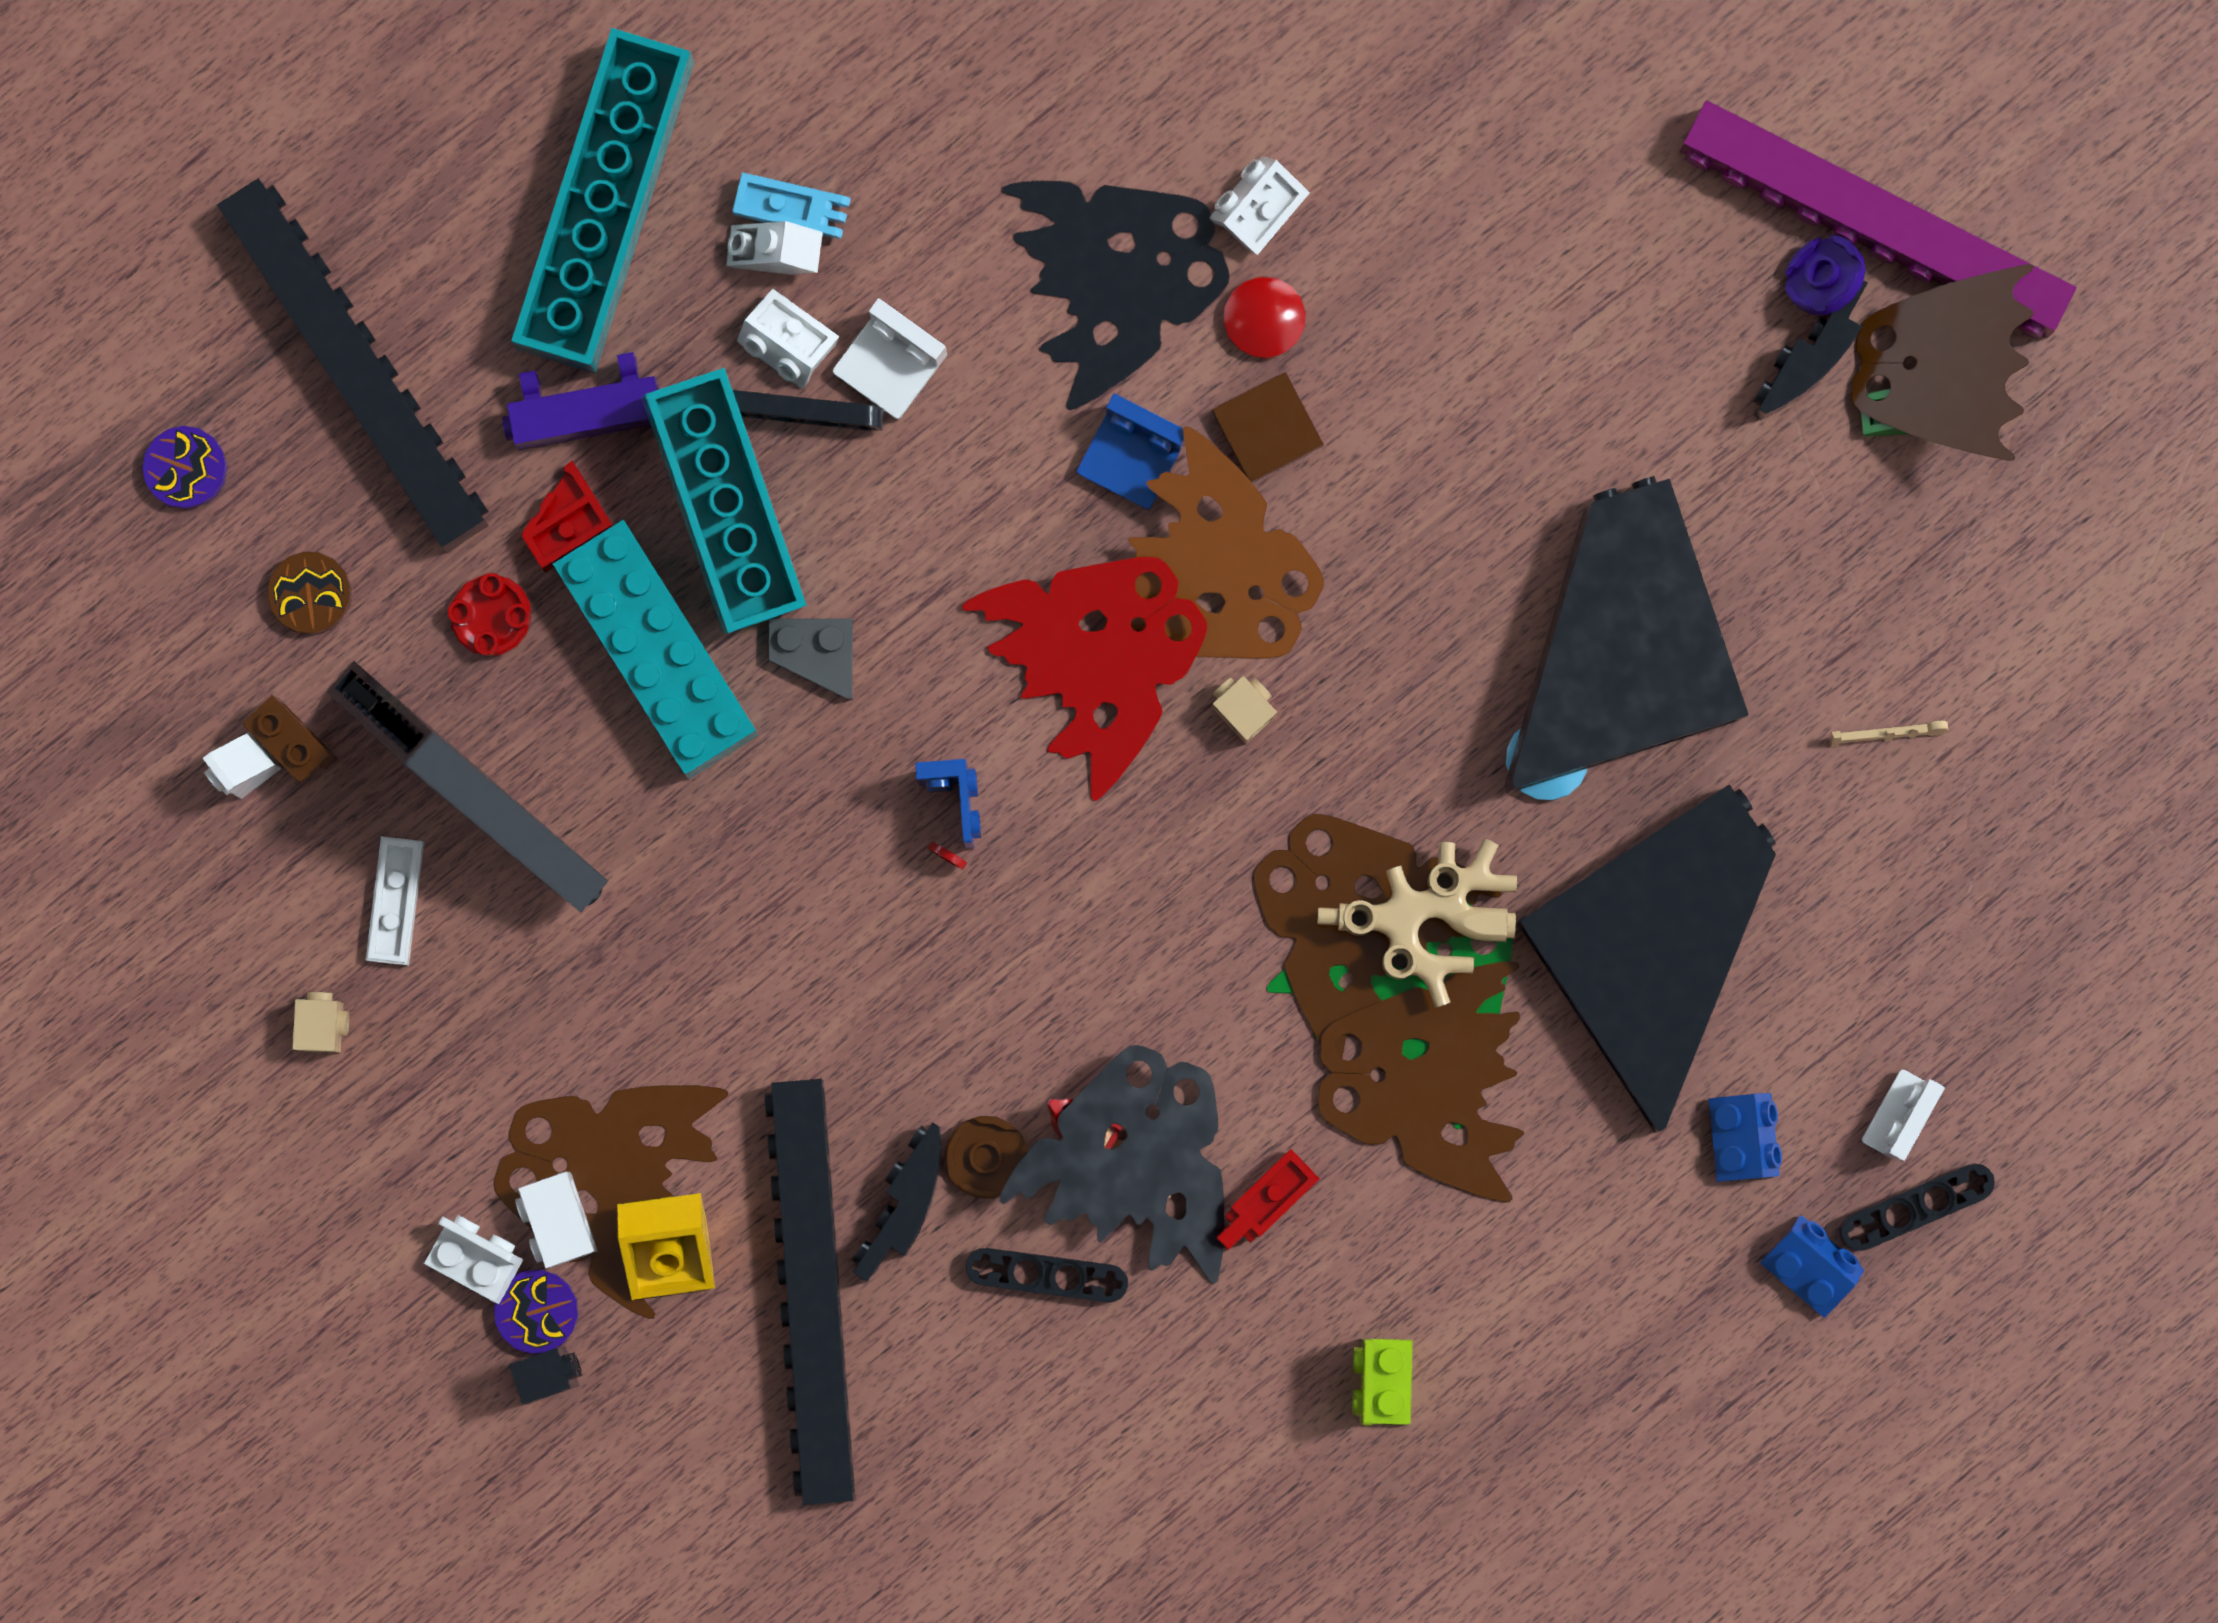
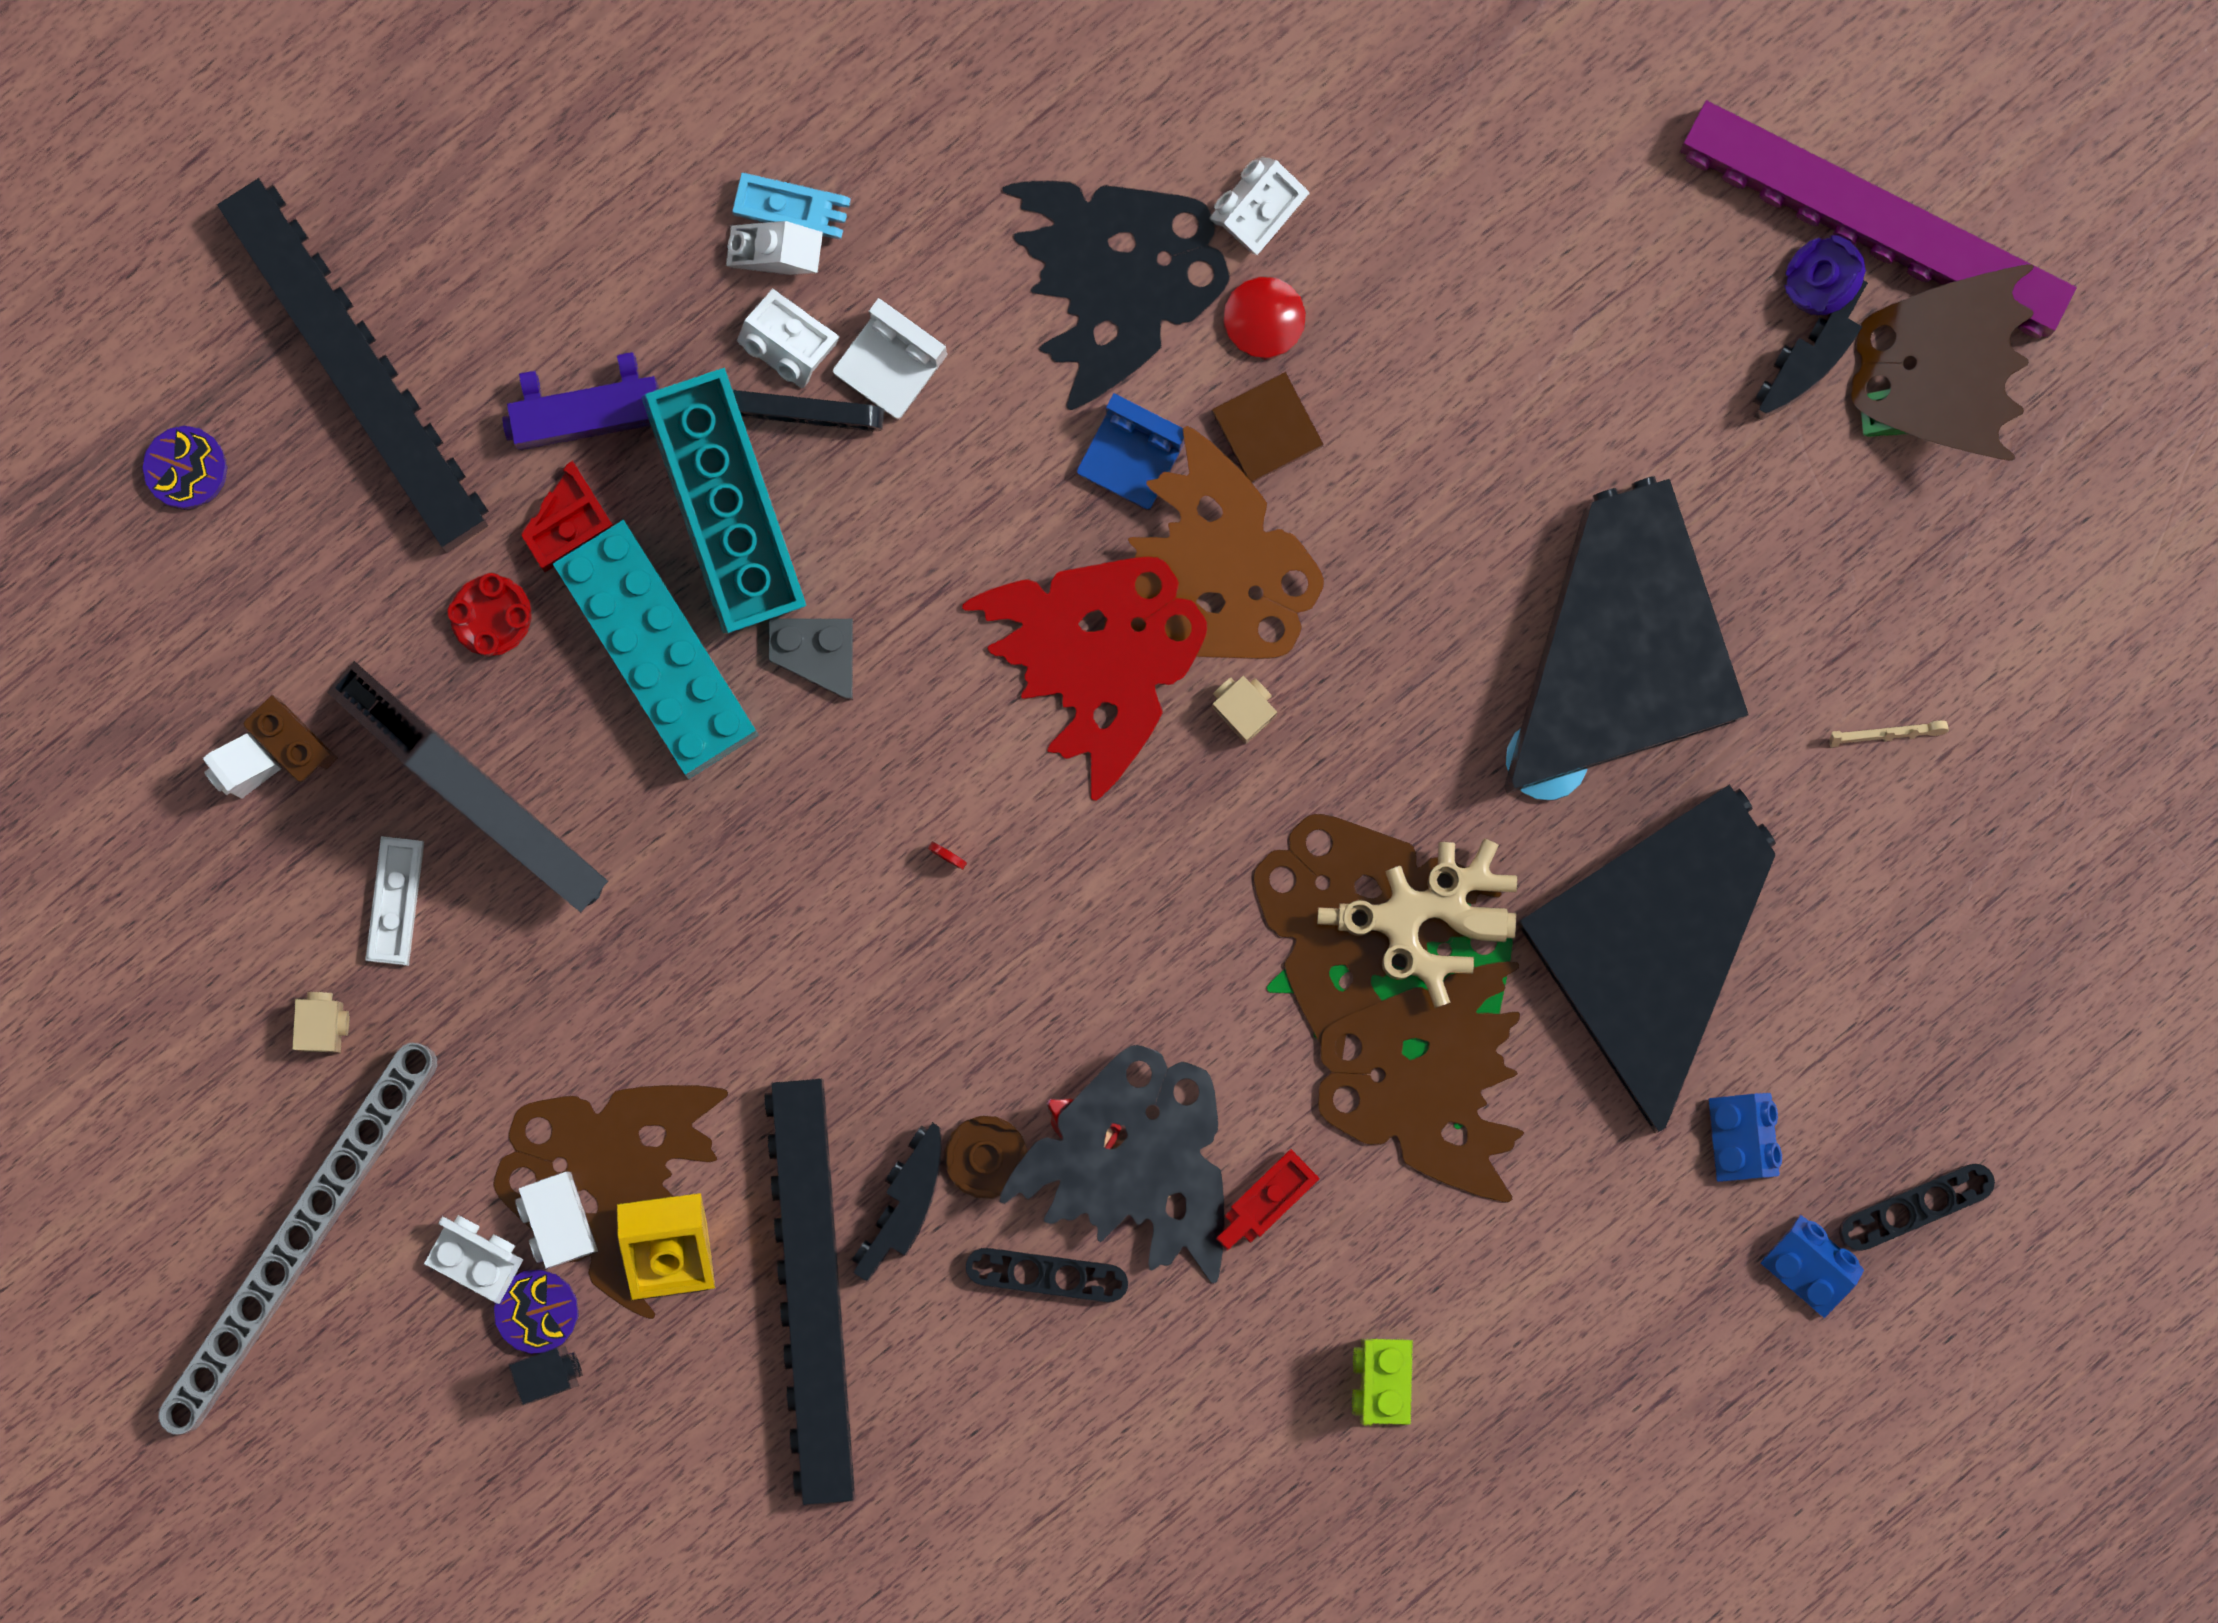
tile [268,551,352,635] -> none
teal brick [511,28,695,374] -> none
blue bracket [915,759,982,849] -> none
white bracket [1862,1070,1945,1162] -> none
none -> light grey beam [159,1043,437,1434]

